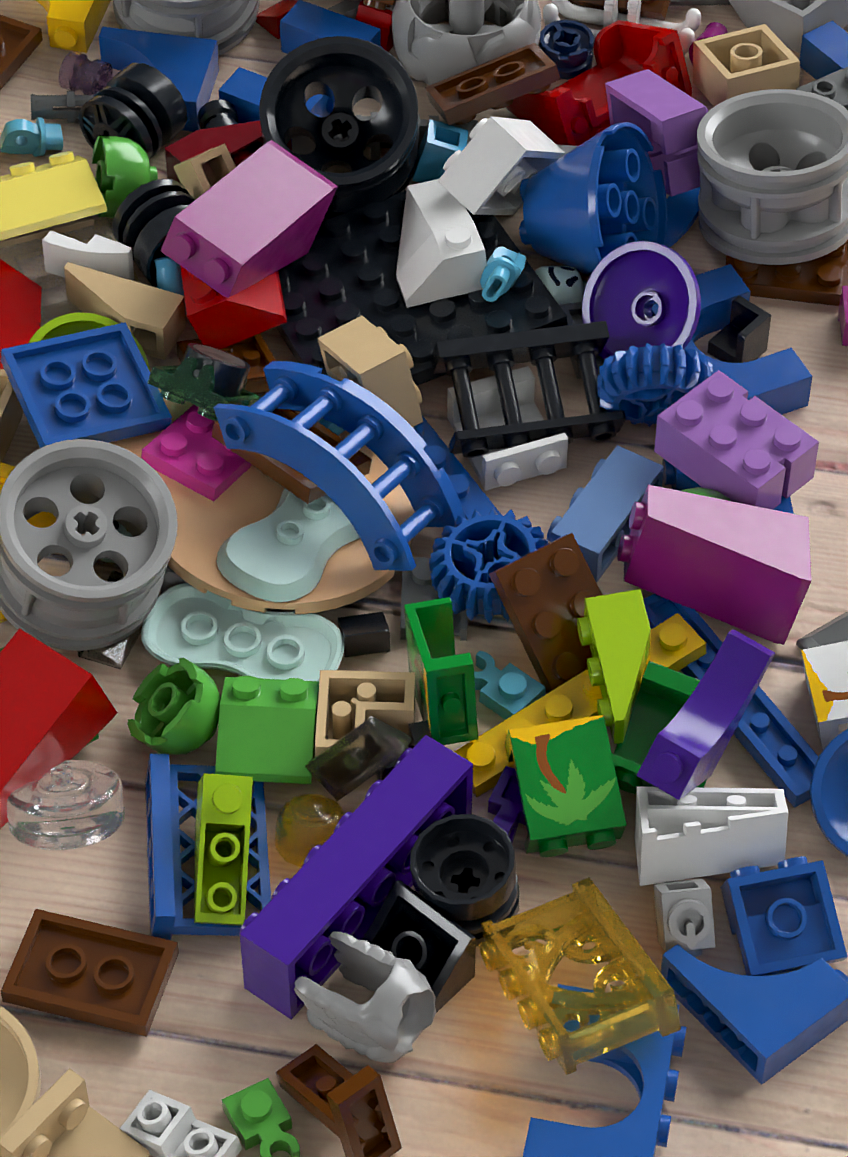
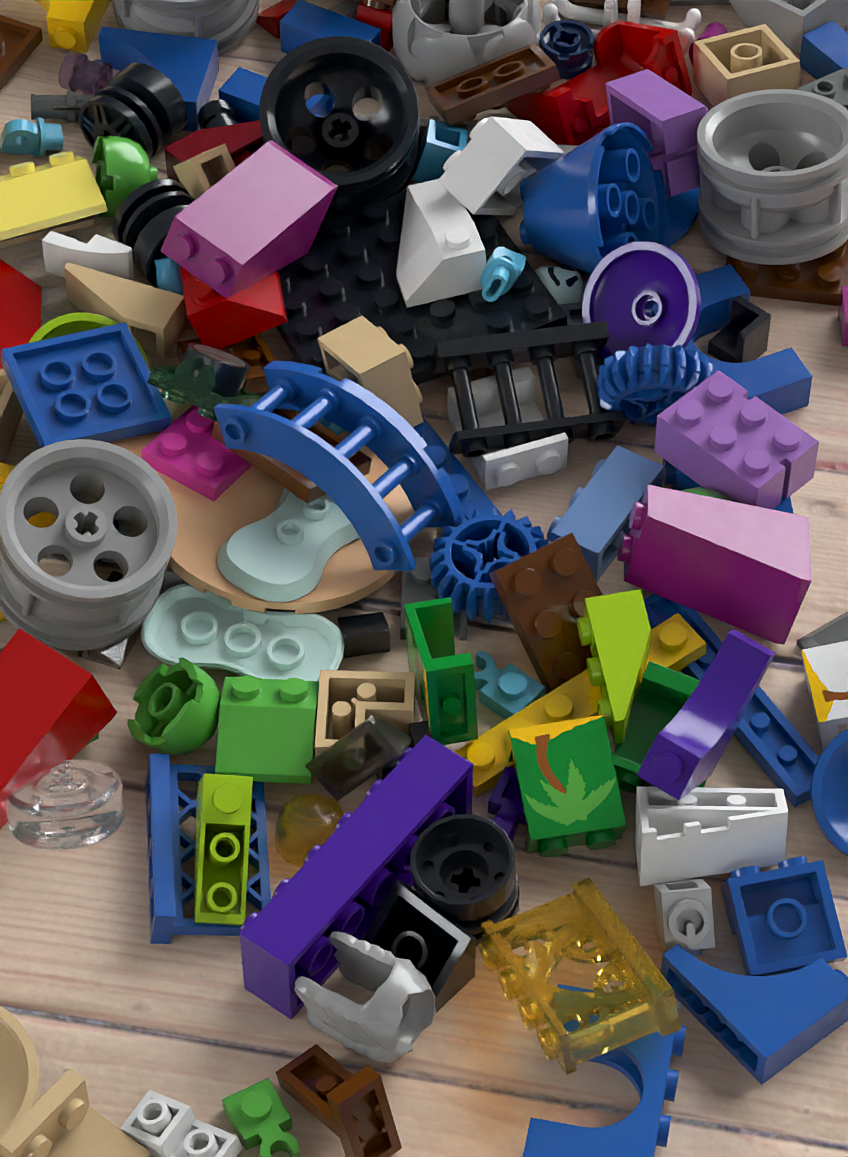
reddish brown plate [1,909,179,1037] -> none

